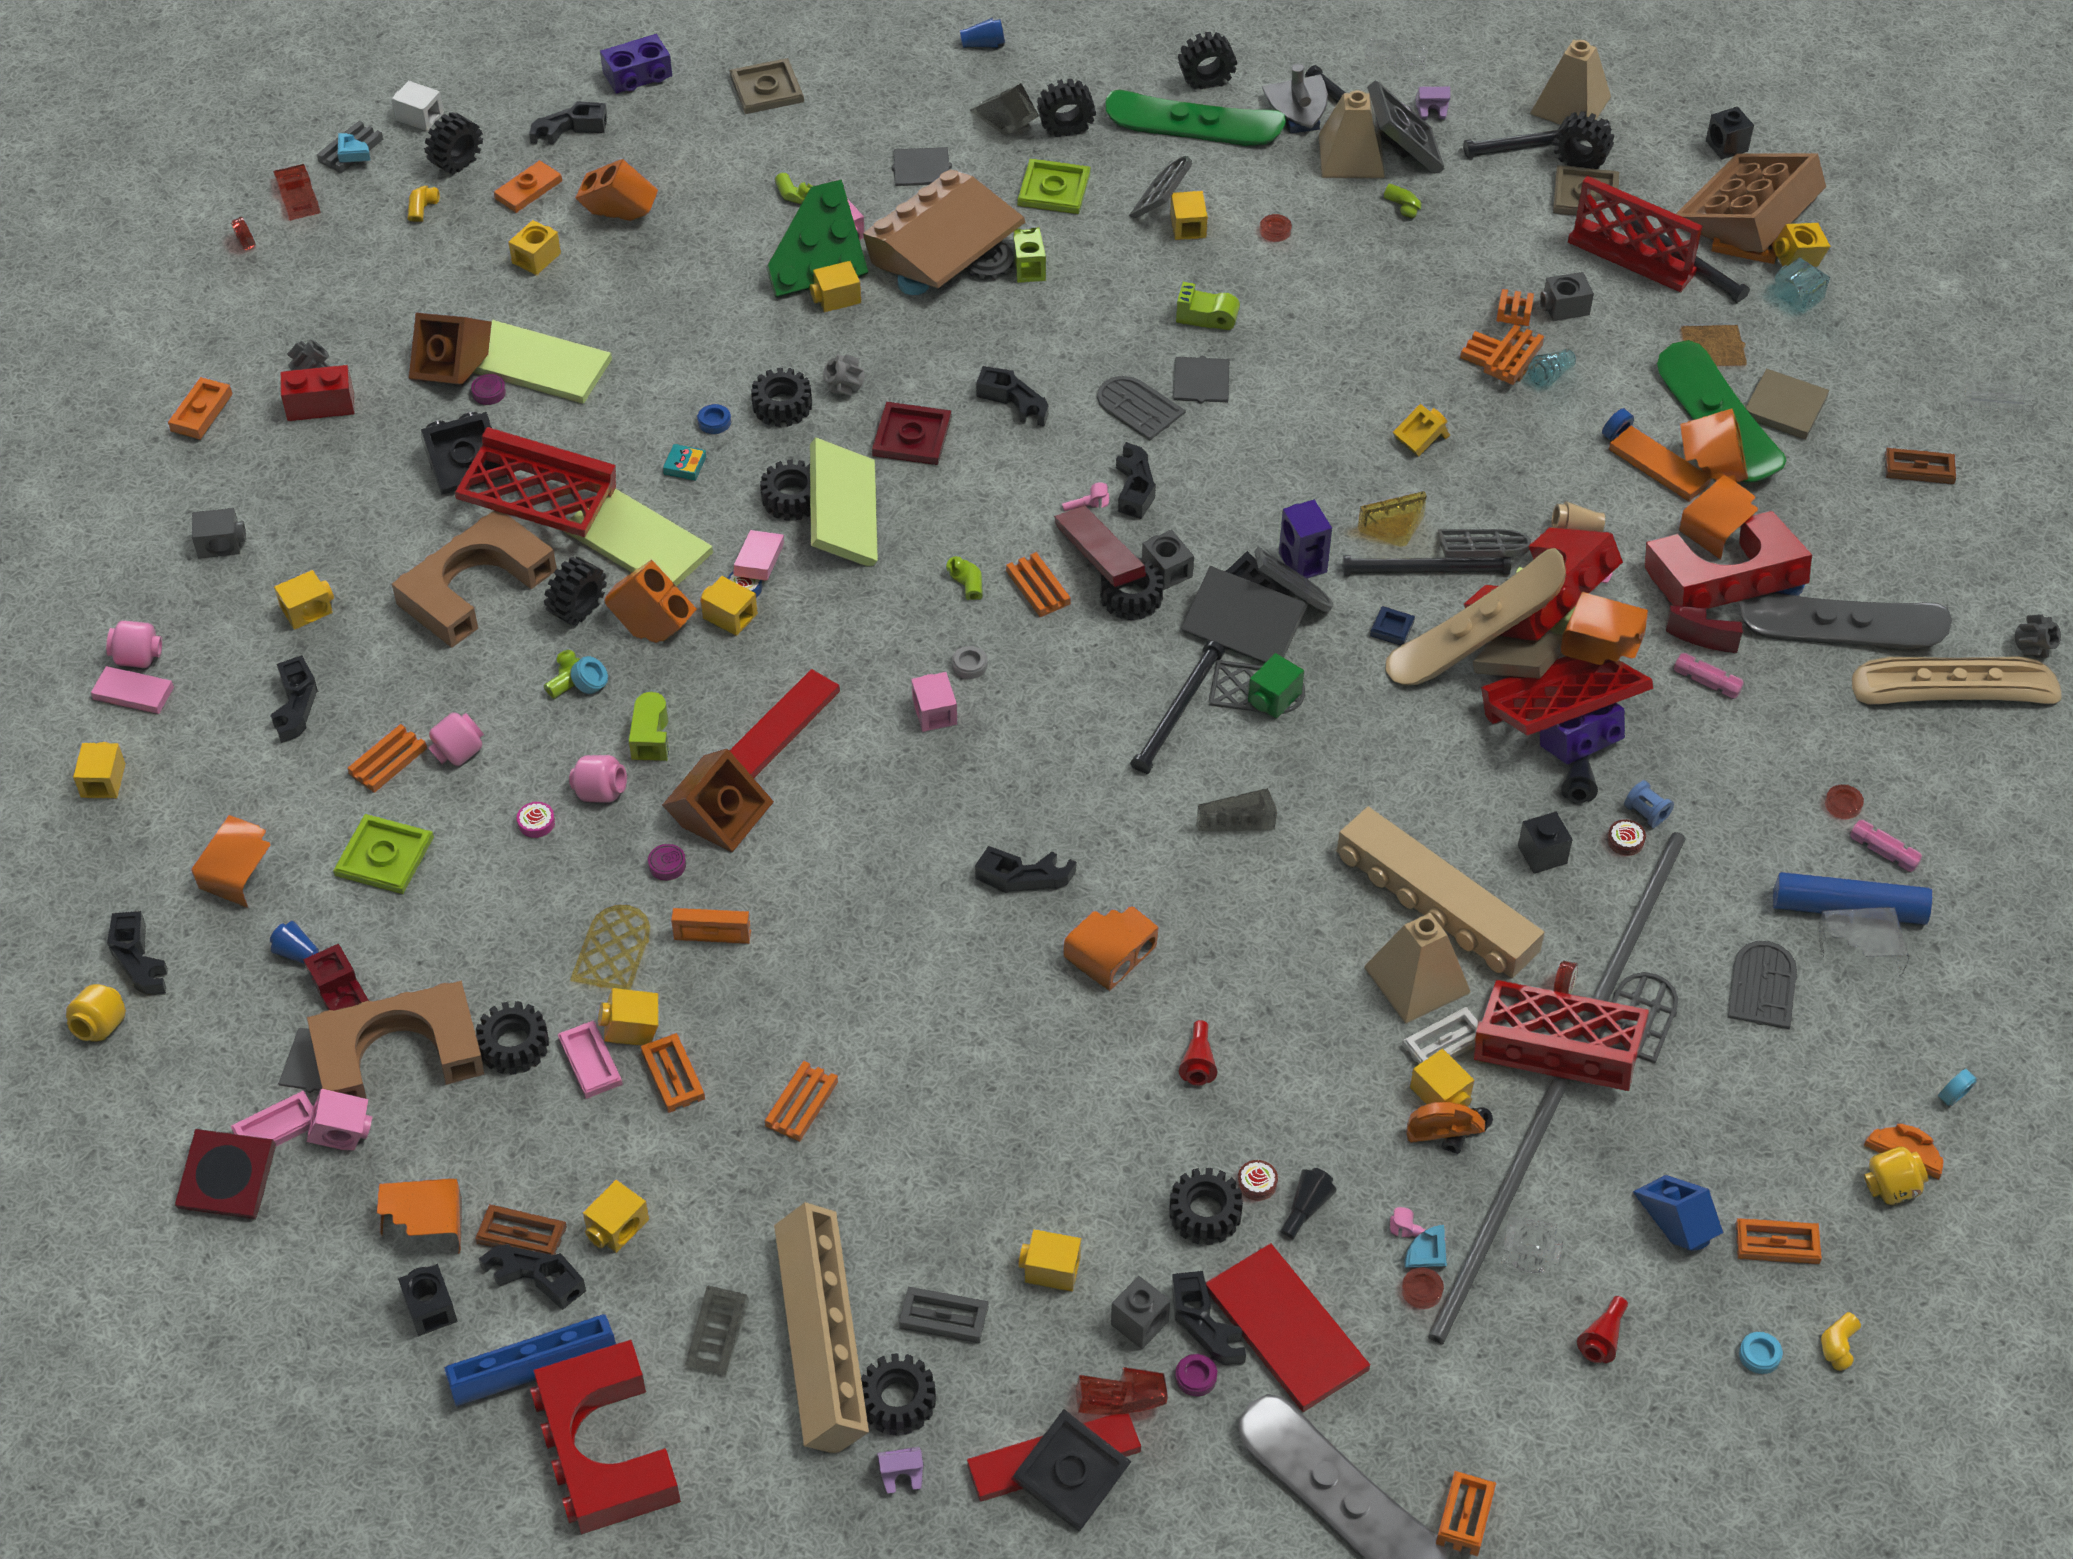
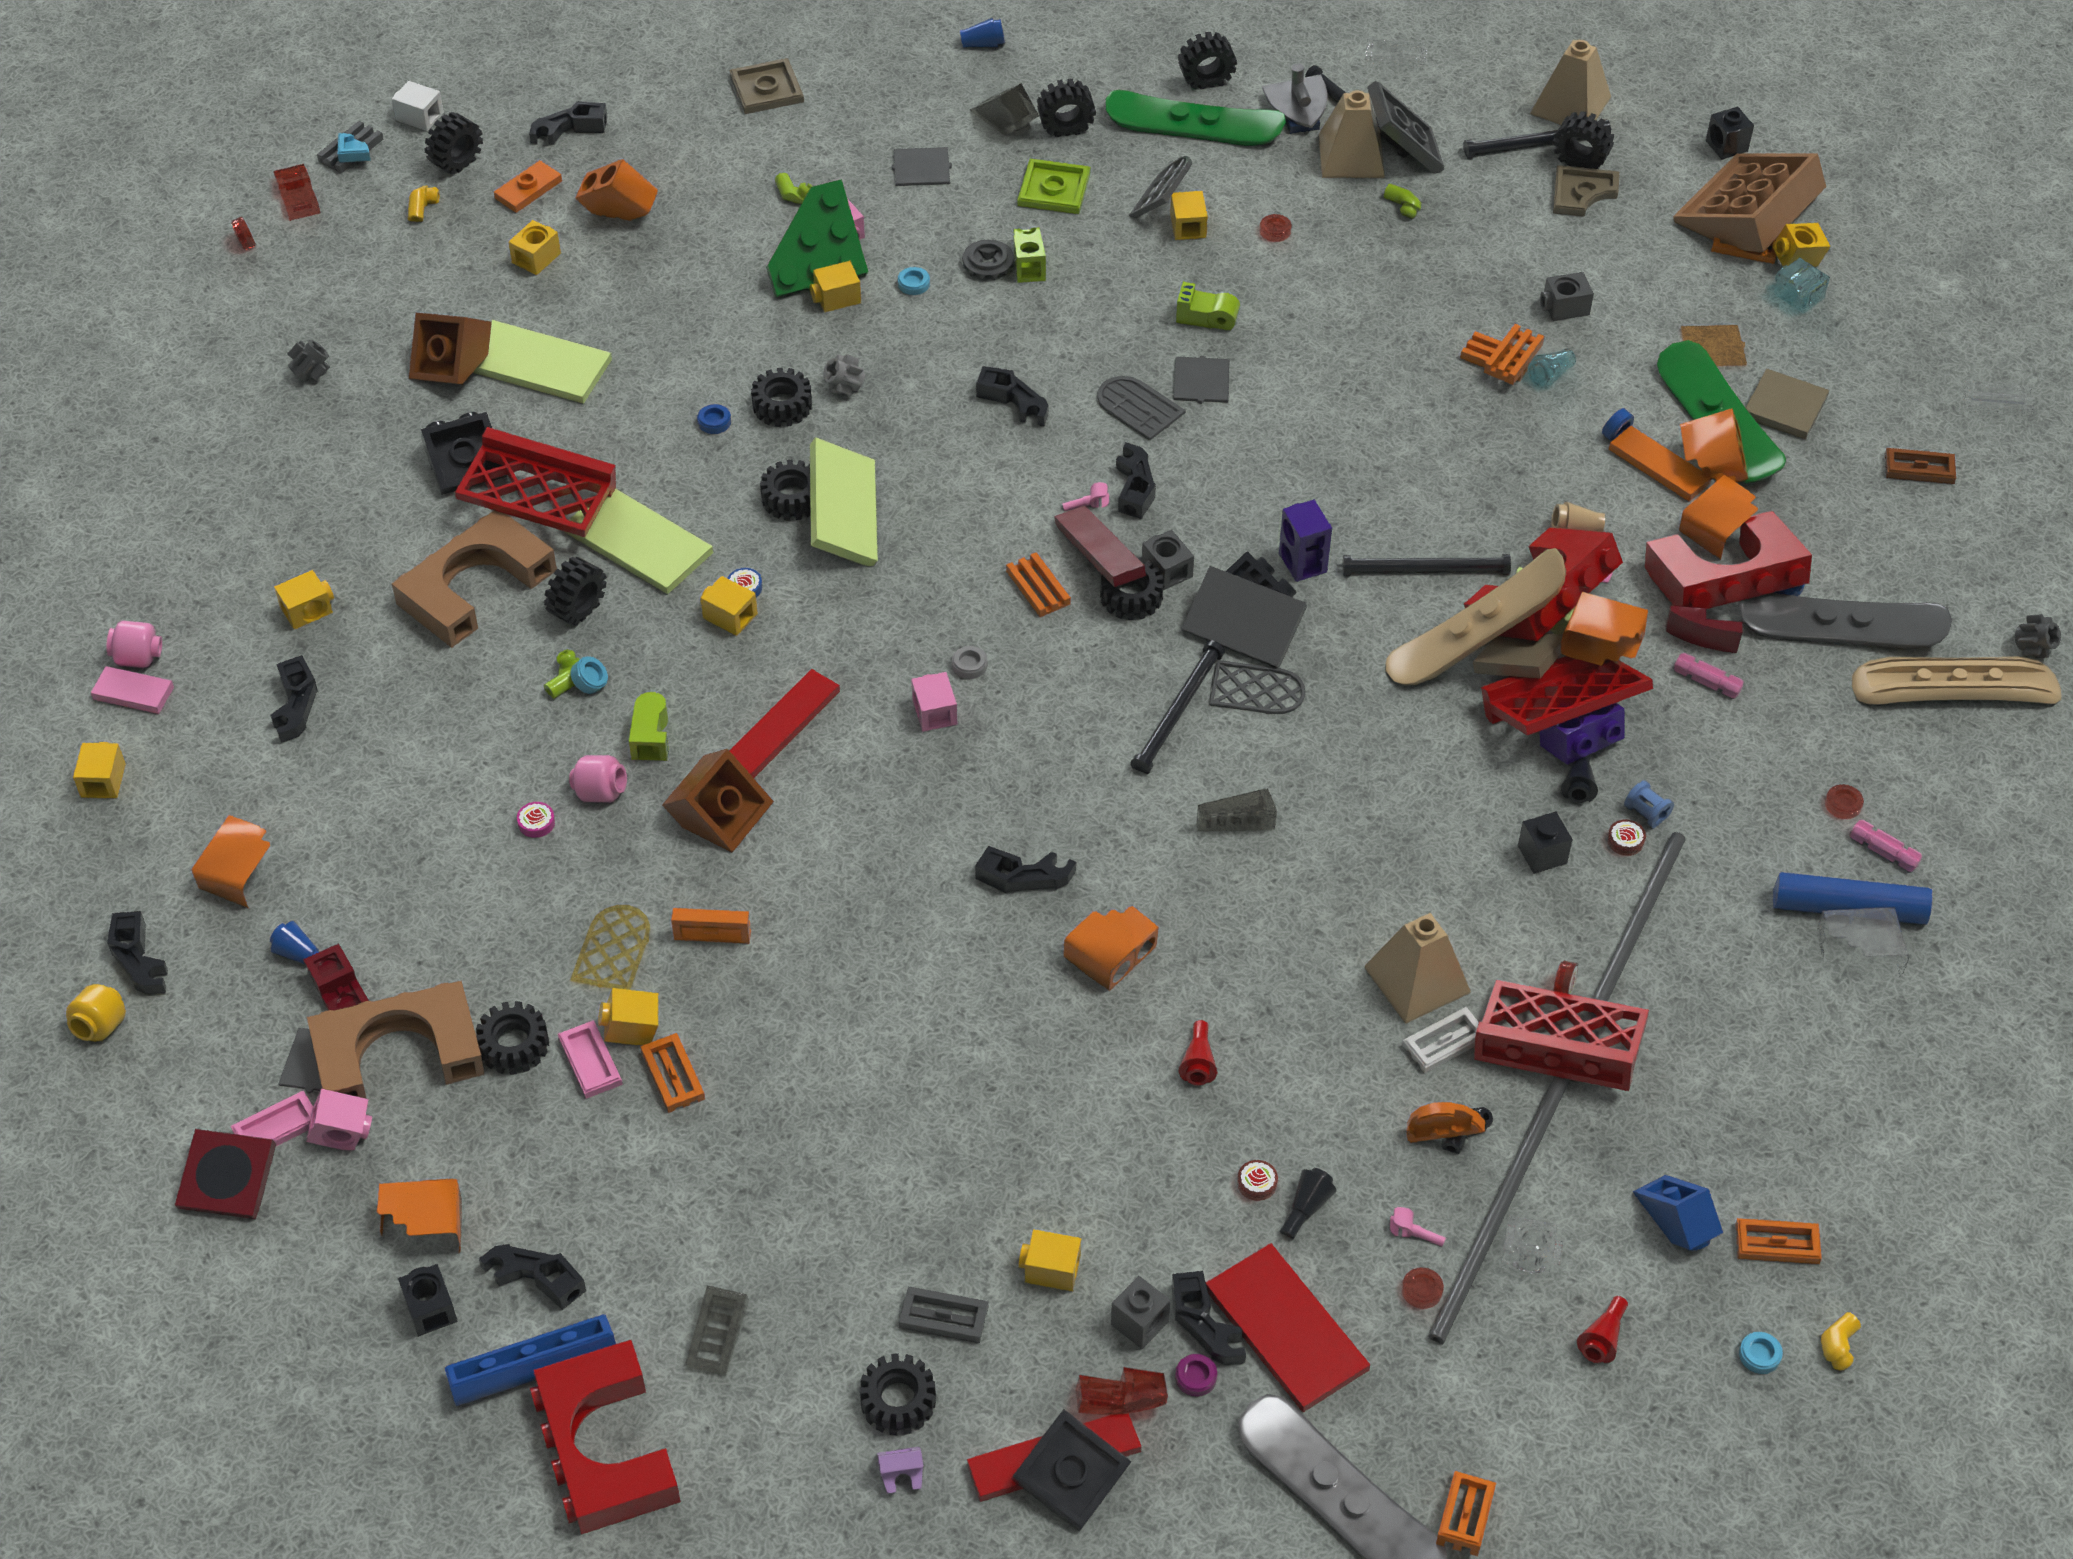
orange plate [168,377,232,440] -> none
dark grey brick [192,508,246,559] -> none
red brick [280,365,355,421] -> none
lime tile [333,814,434,894] -> none
orange tile [347,724,427,793] -> none
bright pink head [428,712,484,766] -> none
magenta tile [471,374,506,405] -> none
dark orange tile [475,1204,567,1255] -> none
yellow brick [583,1180,649,1253] -> none
dark purple brick [600,34,672,94] -> none
orange piece [604,559,697,643] -> none
magenta tile [648,844,686,881] -> none
teal tile [663,444,706,481] -> none
bright pink tile [734,530,784,580] -> none
orange tile [765,1061,838,1142] -> none
tan brick [774,1202,869,1453] -> none
medium nougat slope [863,169,1026,288] -> none
dark red tile [872,401,952,465] -> none
lime arm [946,556,983,600] -> none
black tyre [1169,1168,1243,1245] -> none
green brick [1248,653,1304,719] -> none
dark grey window [1254,546,1334,612] -> none
tan brick [1337,806,1545,979] -> none
clear yellow slope [1358,491,1427,547] -> none
dark blue tile [1370,606,1415,646] -> none
yellow bracket [1393,403,1450,457] -> none
medium azure tile [1404,1225,1447,1268] -> none
yellow brick [1410,1048,1474,1107] -> none
lavender tile [1416,87,1450,119] -> none
dark grey window [1438,529,1531,558] -> none
orange tile [1496,289,1534,326] -> none
red fence [1567,176,1702,293] -> none
dark grey window [1598,972,1678,1063] -> none
black bar [1624,209,1750,303] -> none
dark grey window [1728,941,1797,1029] -> none
orange tile [1864,1124,1944,1180] -> none
yellow head [1864,1146,1929,1205] -> none
medium azure tile [1938,1069,1977,1106] -> none

